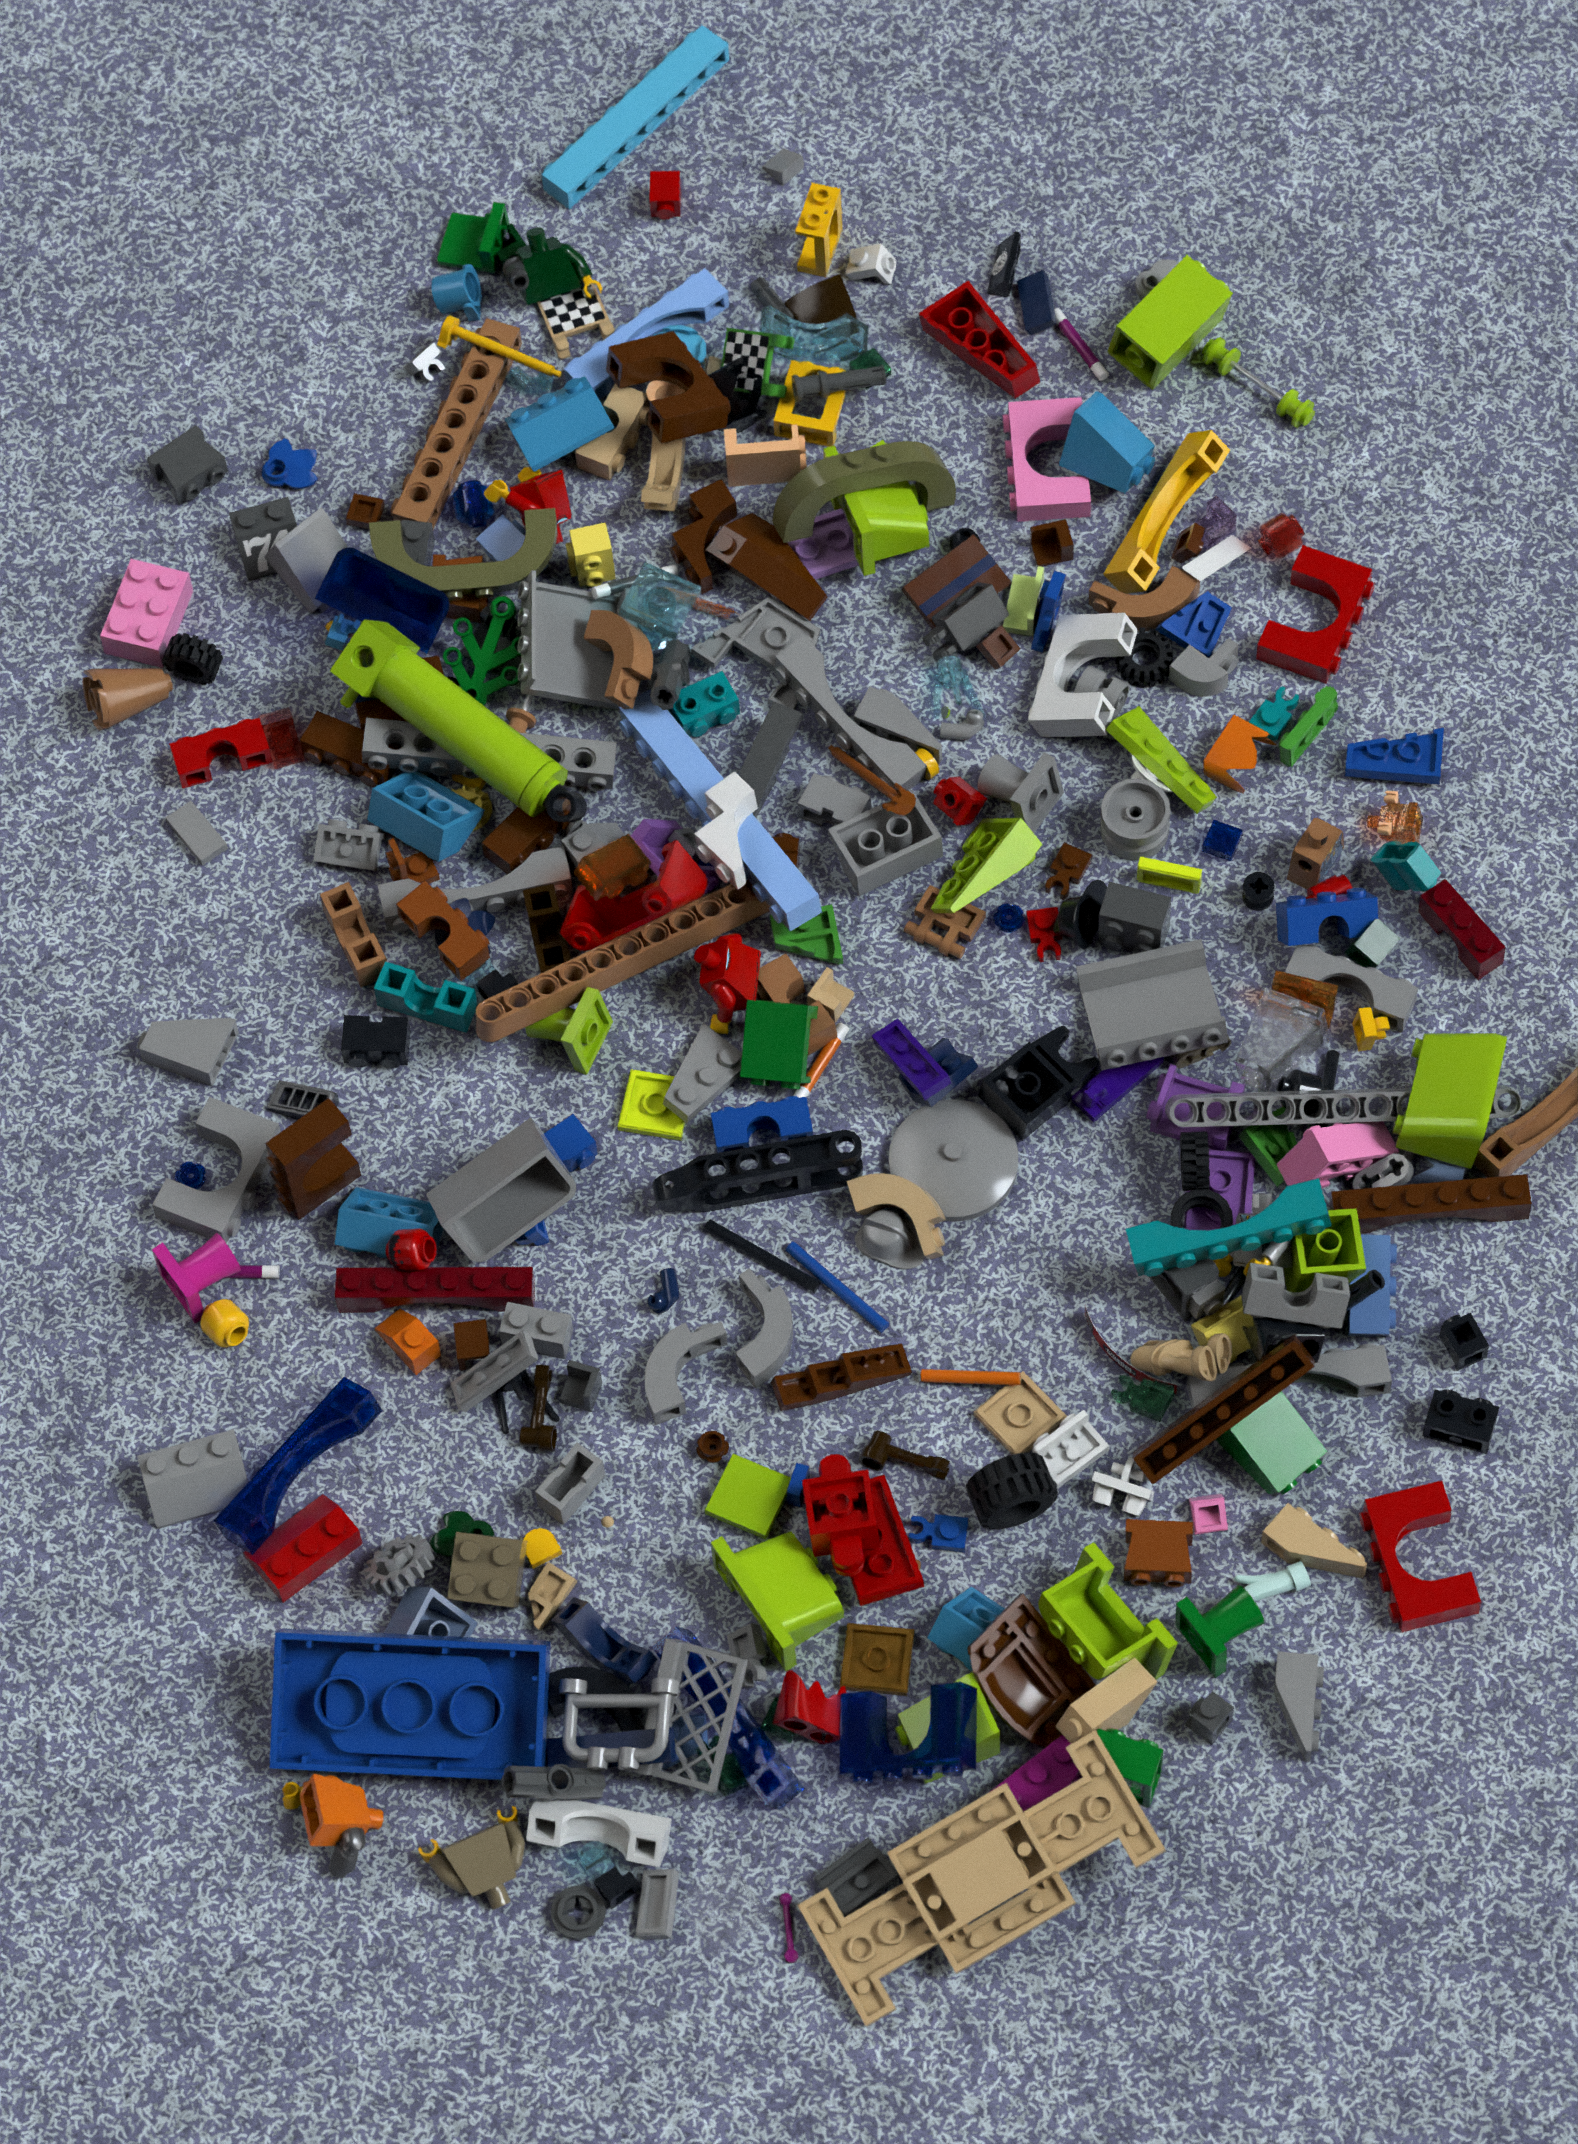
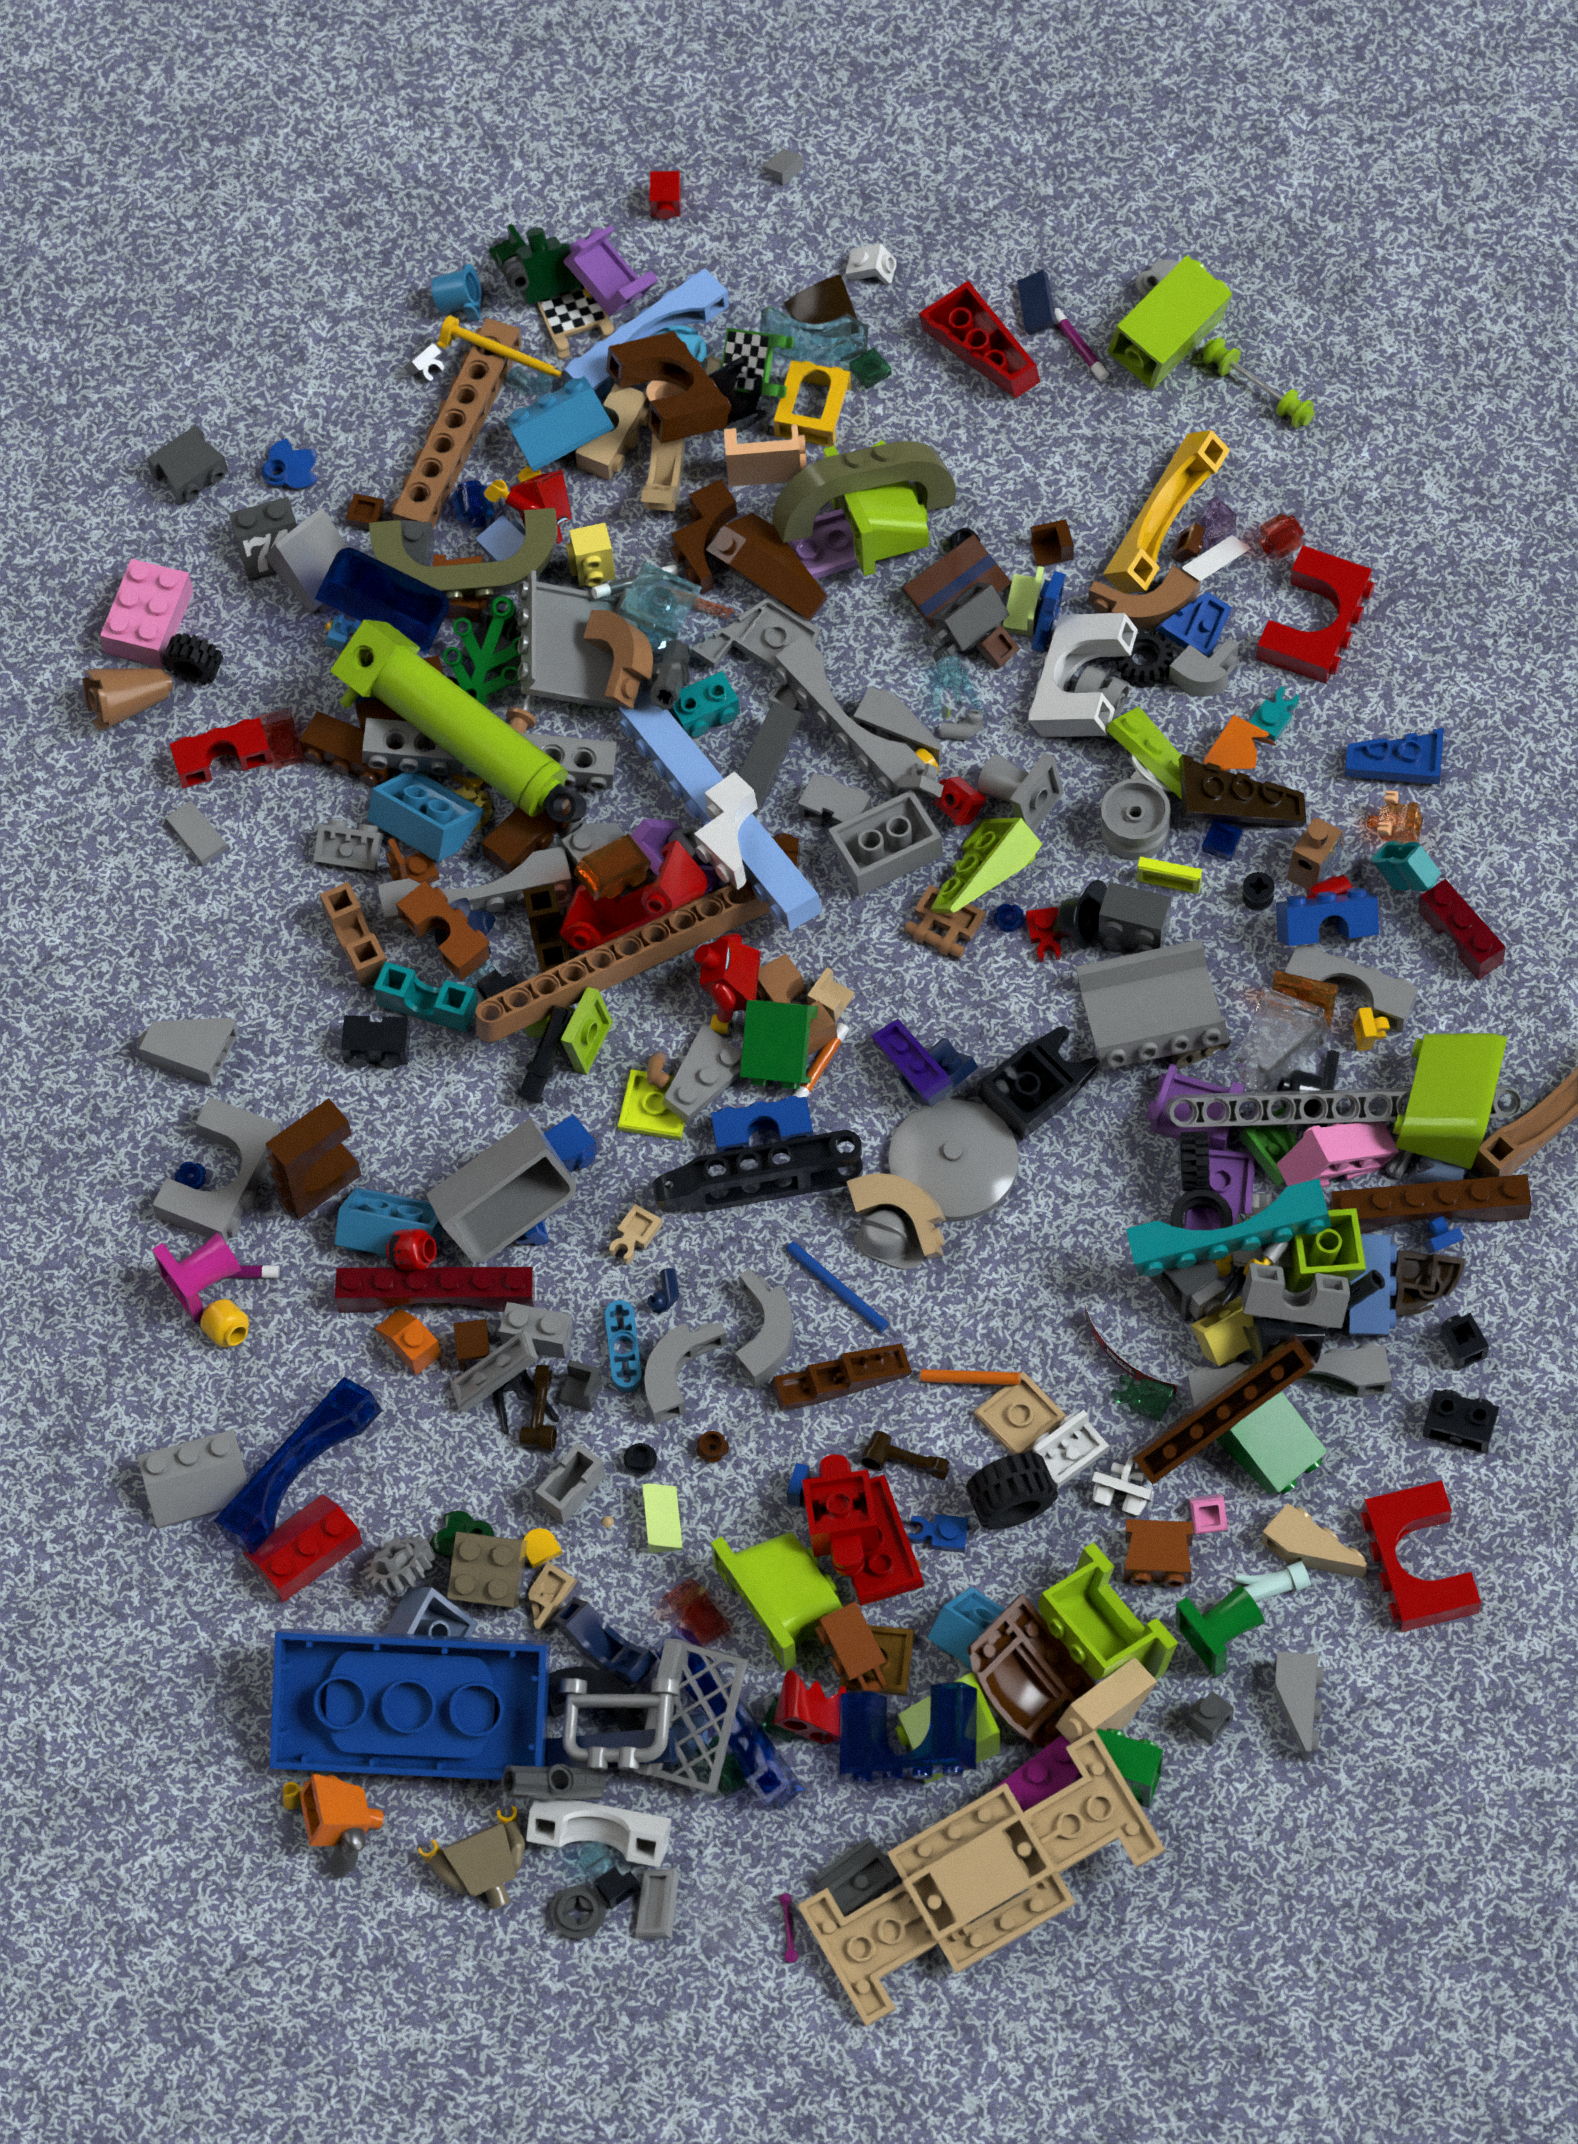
black slope [267,1080,339,1120] -> none
green bracket [437,202,510,273] -> none
medium azure brick [541,25,730,210] -> none
black bar [704,1219,821,1293] -> none
lime tile [705,1454,791,1540] -> none
light grey plate [727,1623,767,1688] -> none
dark grey axle [751,277,794,328] -> none
bright green wing [770,904,843,964] -> none
dark grey pin [792,365,886,402] -> none
yellow panel [795,183,843,277] -> none
dark orange piece [828,745,916,816] -> none
black slope [987,231,1021,298] -> none
bright pink arch [1003,397,1091,522] -> none
reddish brown plate [1045,842,1093,900] -> none
dark azure slope [1059,391,1155,493] -> none
dark purple hinge [1072,1057,1164,1122] -> none
tan piece [1131,1333,1232,1381] -> none
bright green hinge [1278,686,1338,767] -> none
panel [1344,919,1401,968] -> none
light grey beam [1353,1153,1414,1189] -> none
none -> black pin [515,1005,573,1103]
none -> medium lavender panel [563,225,659,317]
none -> dark azure beam [605,1300,642,1393]
none -> tan plate [609,1204,663,1265]
none -> black plate [624,1443,657,1476]
none -> yellowish green slope [642,1483,683,1553]
none -> medium nougat arm [646,1051,670,1089]
none -> clear red slope [663,1577,730,1647]
none -> dark orange brick [814,1601,887,1698]
none -> light grey tile [897,763,944,798]
none -> dark brown wing [1179,754,1306,827]
none -> dark brown brick [1392,1250,1466,1315]
none -> blue tile [1423,1216,1465,1254]

